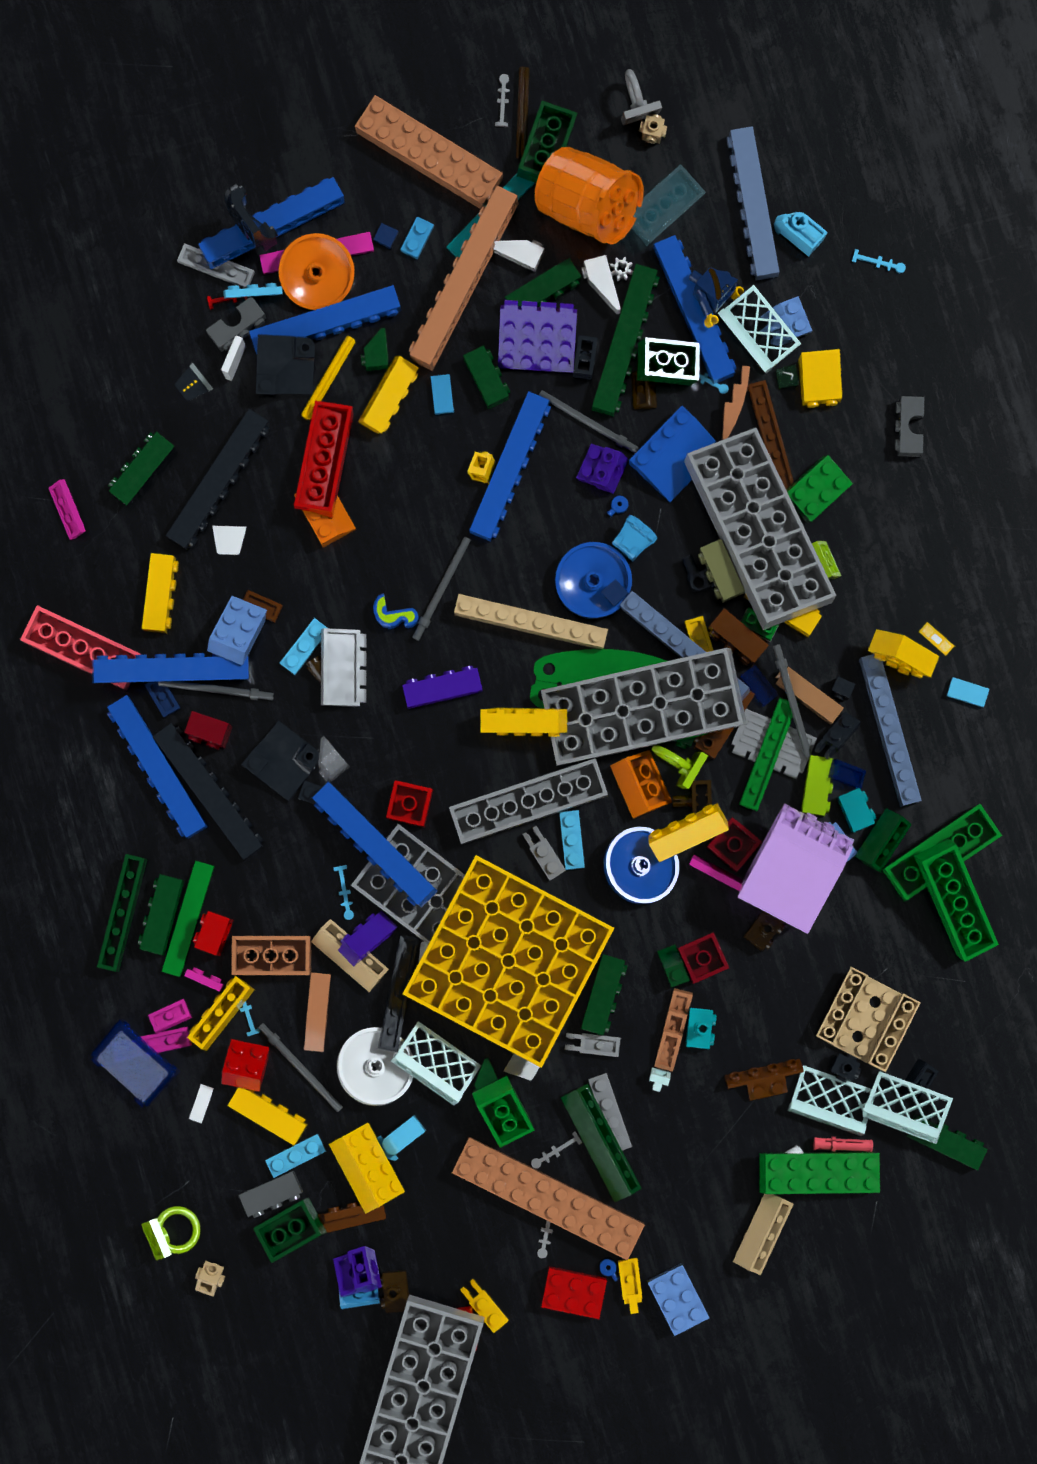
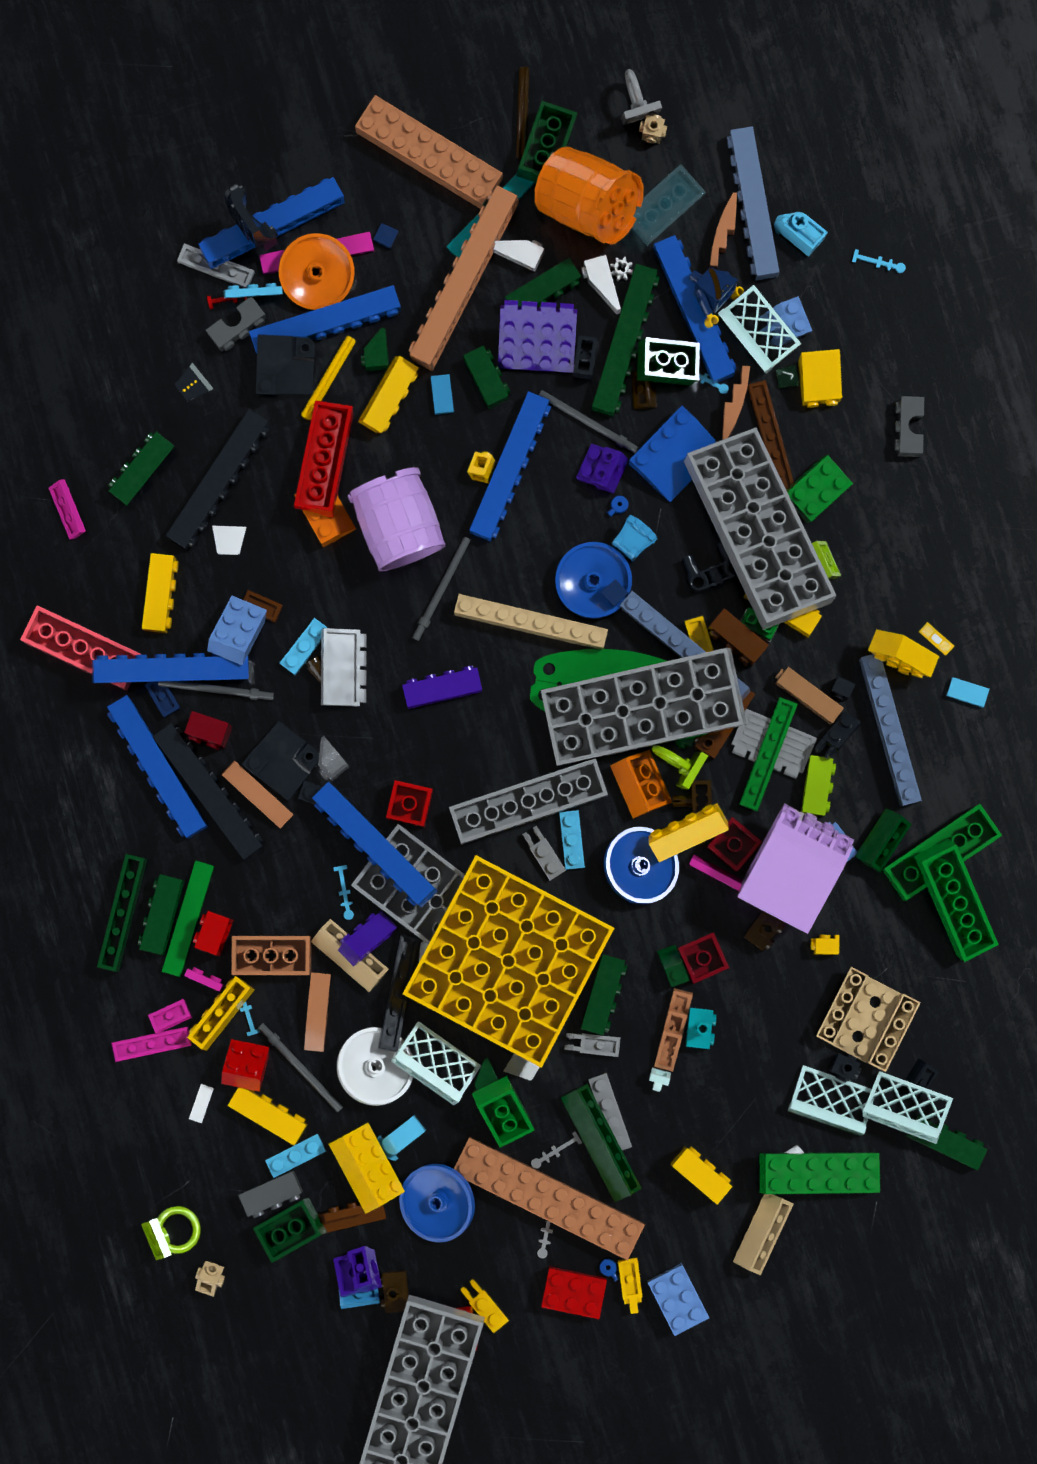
clear blue windscreen [91,1019,180,1106] -> none
white tile [221,335,246,381] -> none
blue animal [373,593,419,629] -> none
dark azure plate [400,217,434,260] -> none
yellow wedge [481,708,567,737] -> none
light grey piece [495,74,509,127] -> none
olive brick [698,539,745,603] -> none
reddish brown bracket [725,1059,804,1101] -> none
clear blue tile [740,665,779,707] -> none
dark grey bar [773,644,812,757] -> none
coral pin [813,1137,873,1152] -> none
clear blue tile [828,759,866,789] -> none
teal brick [837,788,876,833] -> none
none -> nougat slope [221,760,293,829]
none -> lavender piece [348,467,445,571]
none -> blue dish [399,1164,475,1242]
none -> yellow brick [671,1146,732,1205]
none -> nougat slope [709,193,737,270]
none -> yellow brick [811,935,839,955]

